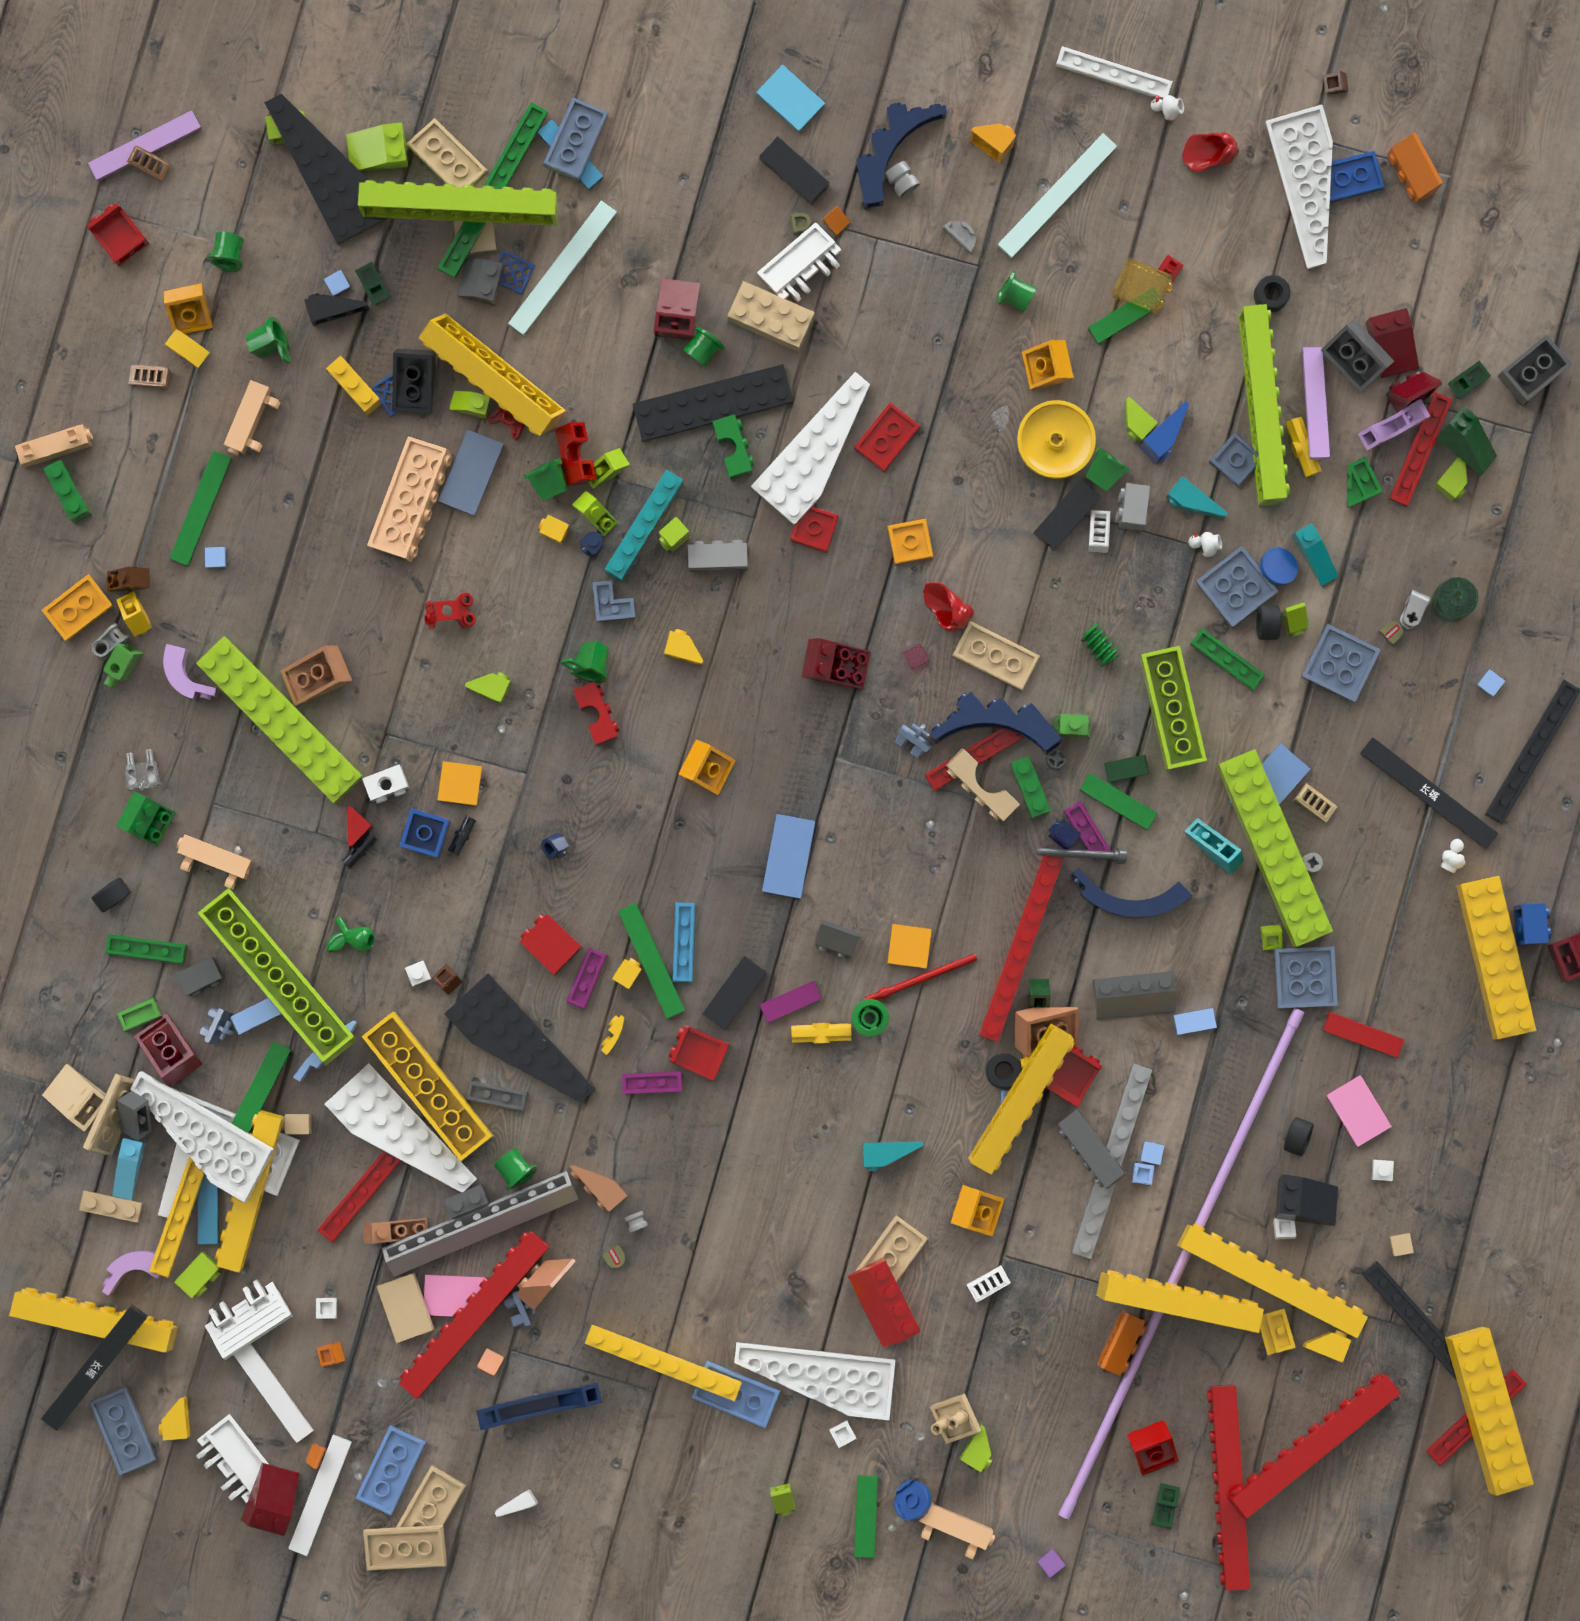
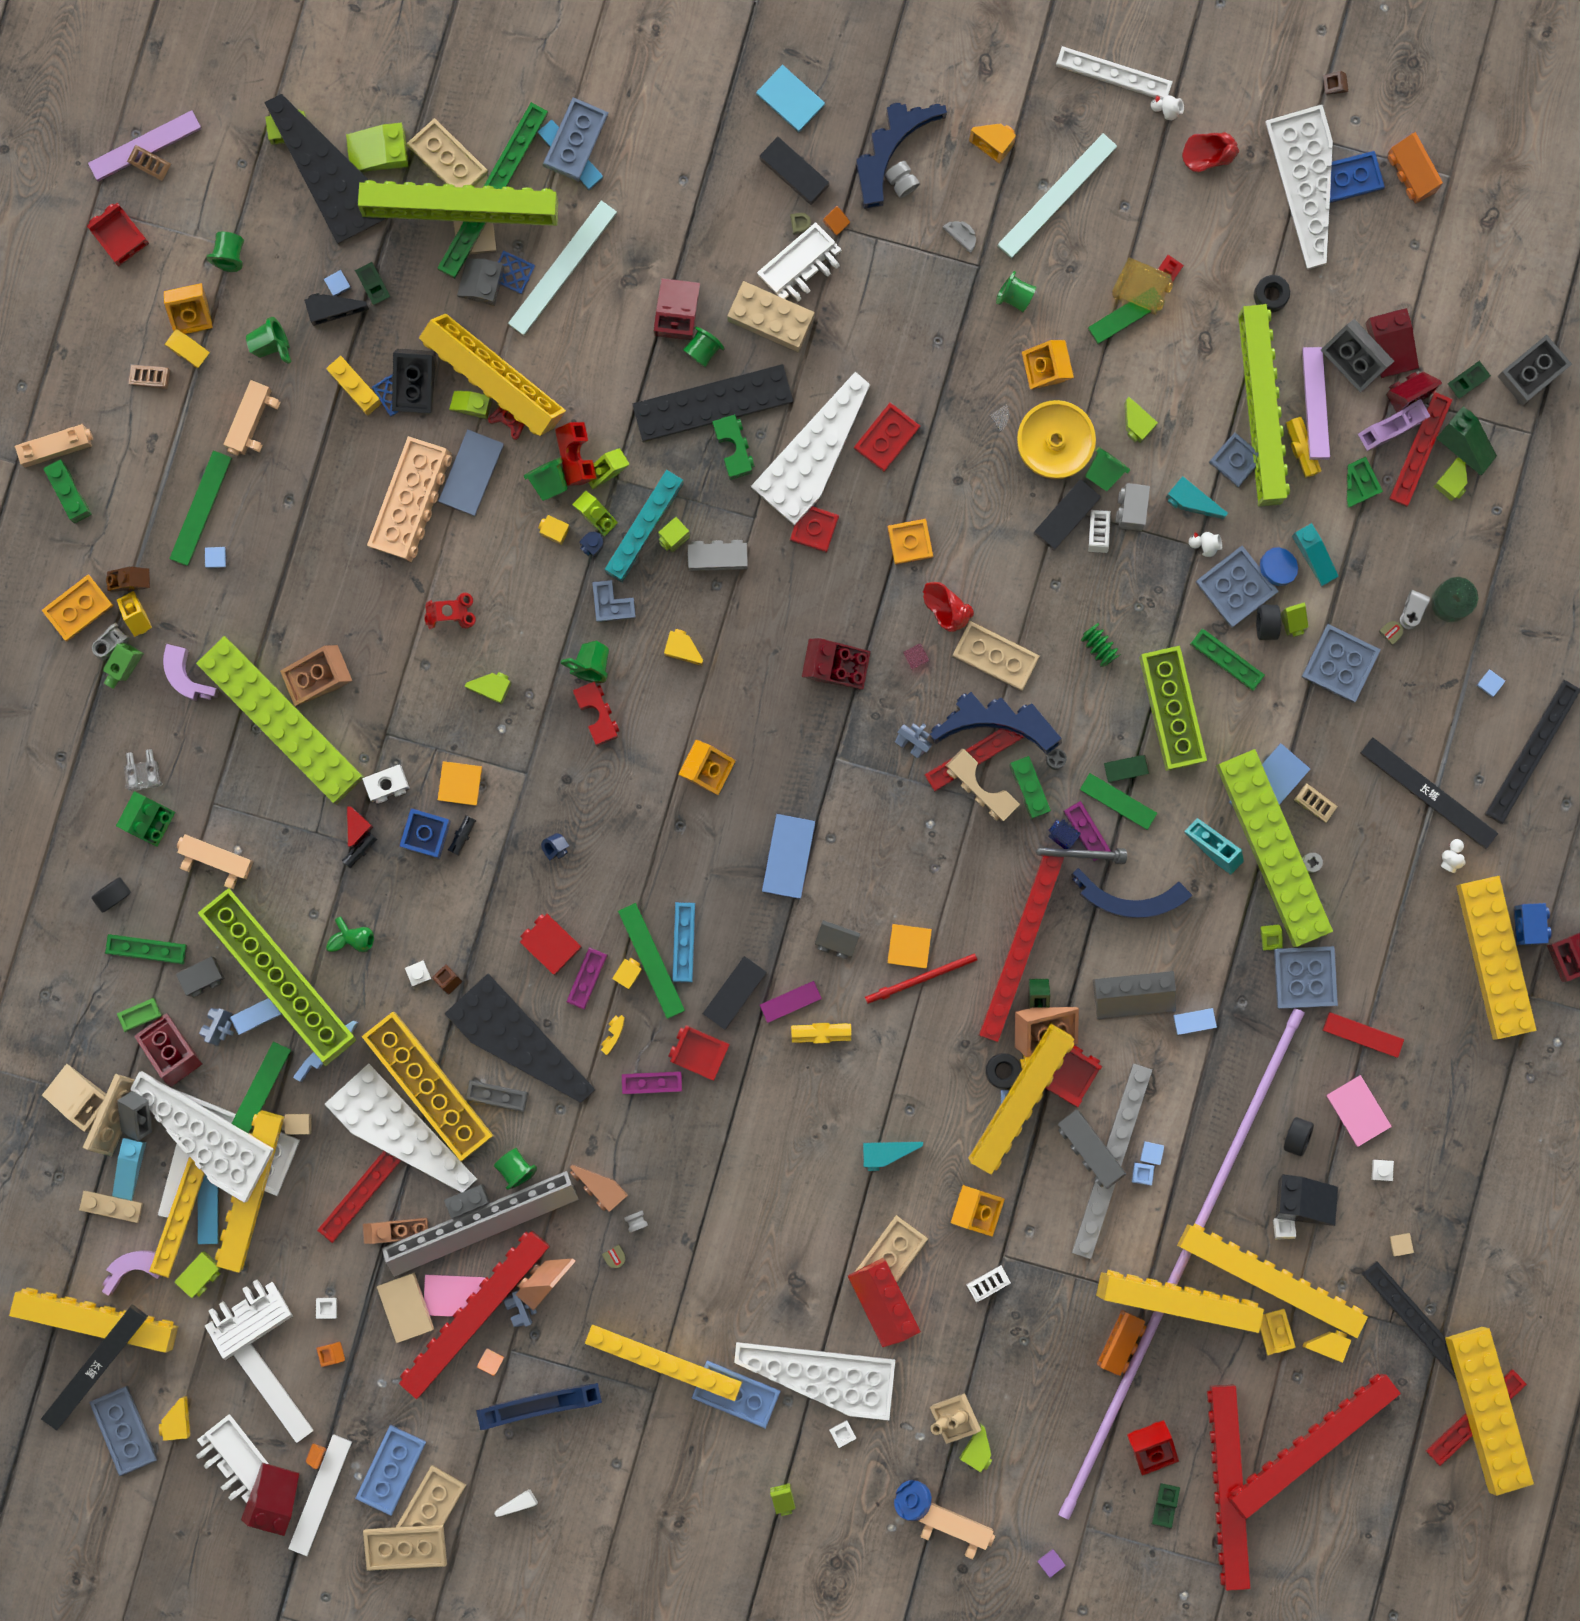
green piece [852,999,889,1037] -> none
green tile [854,1475,878,1558] -> none
bright green torso [1053,714,1091,739] -> none
blue slope [1139,401,1189,465] -> none

